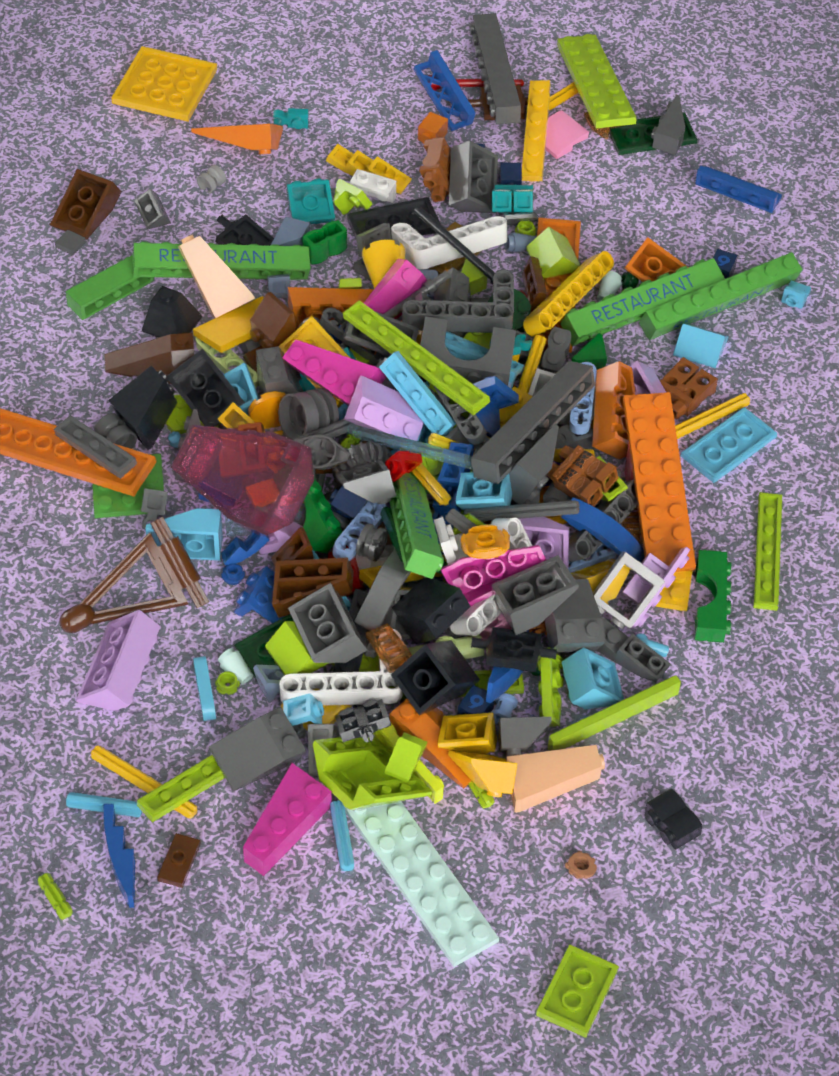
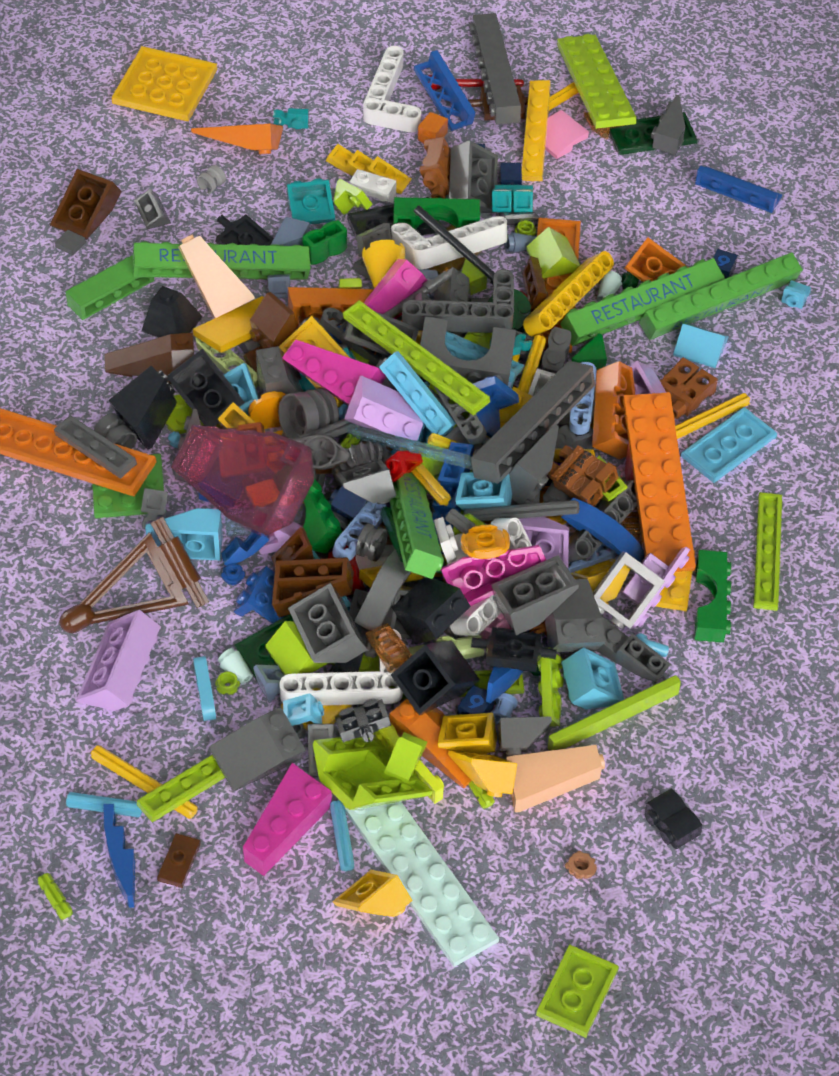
none -> yellow slope [332,870,413,917]
none -> white beam [363,46,421,133]
none -> green arch [394,197,480,230]

